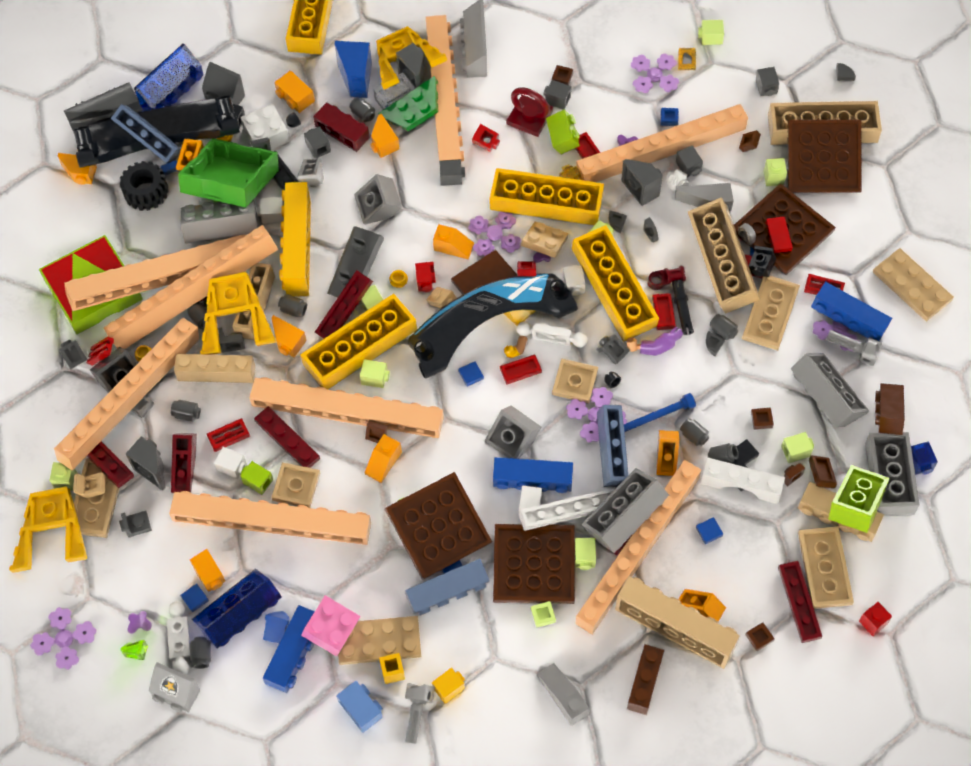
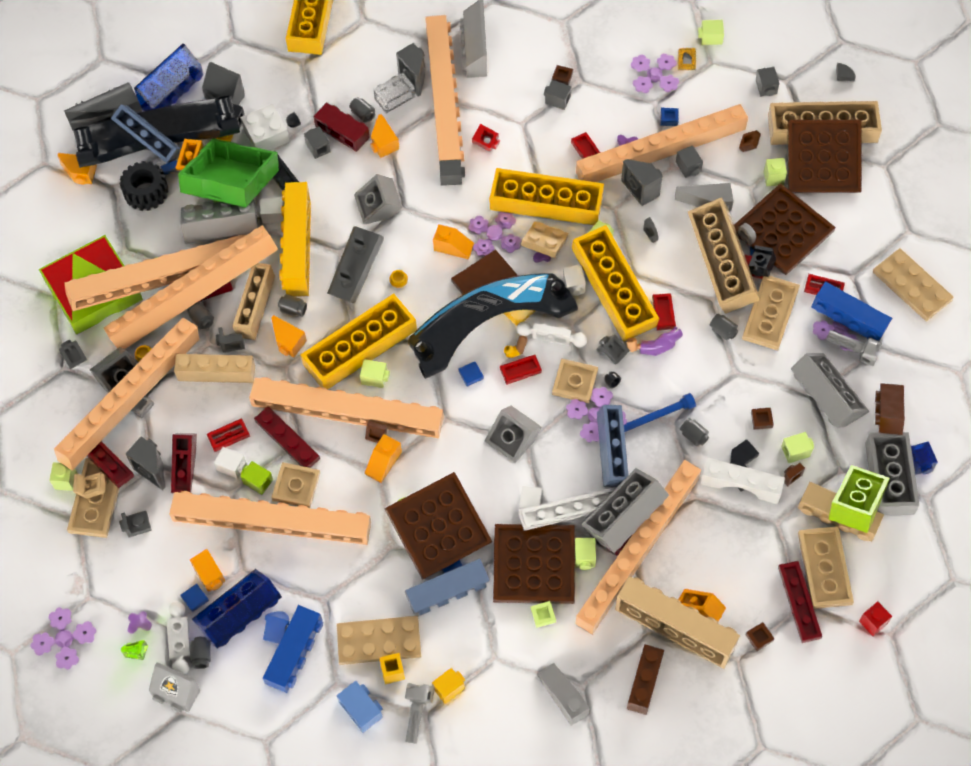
yellow wing [9,486,87,573] -> none
red tile [86,336,114,366] -> none
dark grey brick [170,400,201,422] -> none
yellow wing [200,272,276,355] -> none
dark grey tile [251,137,271,151] -> none
light orange brick [274,70,315,113] -> none
light grey slope [298,158,324,187] -> none
bright pink brick [301,595,361,657] -> none
dark red plate [315,270,373,339] -> none
blue slope [334,41,372,98] -> none
yellowish green brick [360,285,383,312] -> none
yellow wing [376,26,448,90] -> none
green wing [378,76,438,132] -> none
red brick [415,261,436,292] -> none
tan bracket [426,287,457,308] -> none
blue brick [493,457,573,493] -> none
dark red tile [506,87,554,137] -> none
red tile [517,261,536,276] -> none
lime brick [546,109,580,155] -> none
clear yellow gear [559,164,581,180] -> none
dark grey tile [608,210,627,233] -> none
dark red connector [647,265,686,290] -> none
light orange slope [656,430,679,476] -> none
white gear [666,169,689,191] -> none
black pin [672,280,694,335] -> none
blue tile [696,517,723,545] -> none
dark grey tile [705,331,725,357] -> none
dark grey brick [708,443,739,463] -> none
red tile [766,216,793,253] -> none
reddish brown tile [808,455,837,489] -> none

